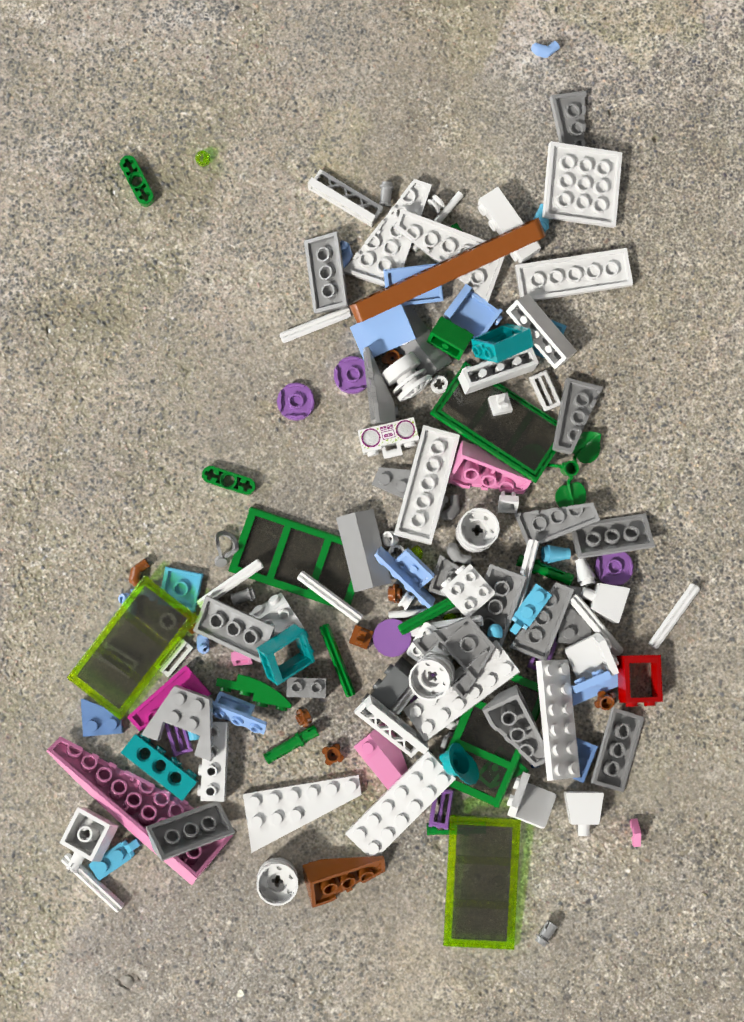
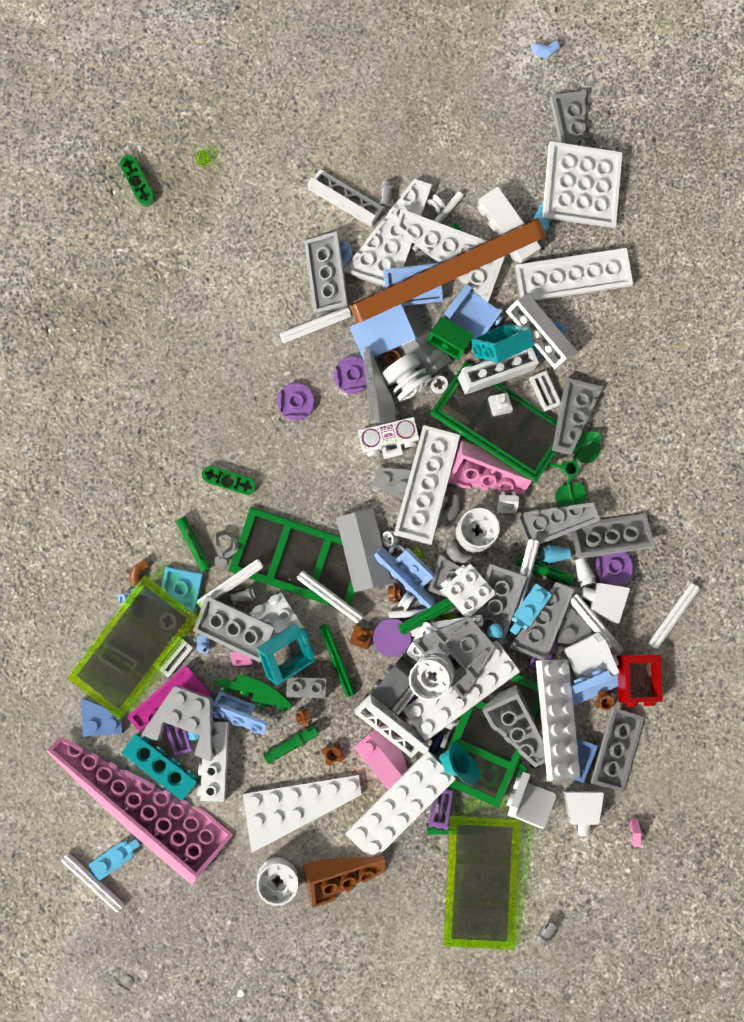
white brick [60,807,119,873] -> none
light grey slope [146,801,235,861] -> none
none -> green pin [175,516,212,573]
none -> dark blue arm [429,731,444,755]

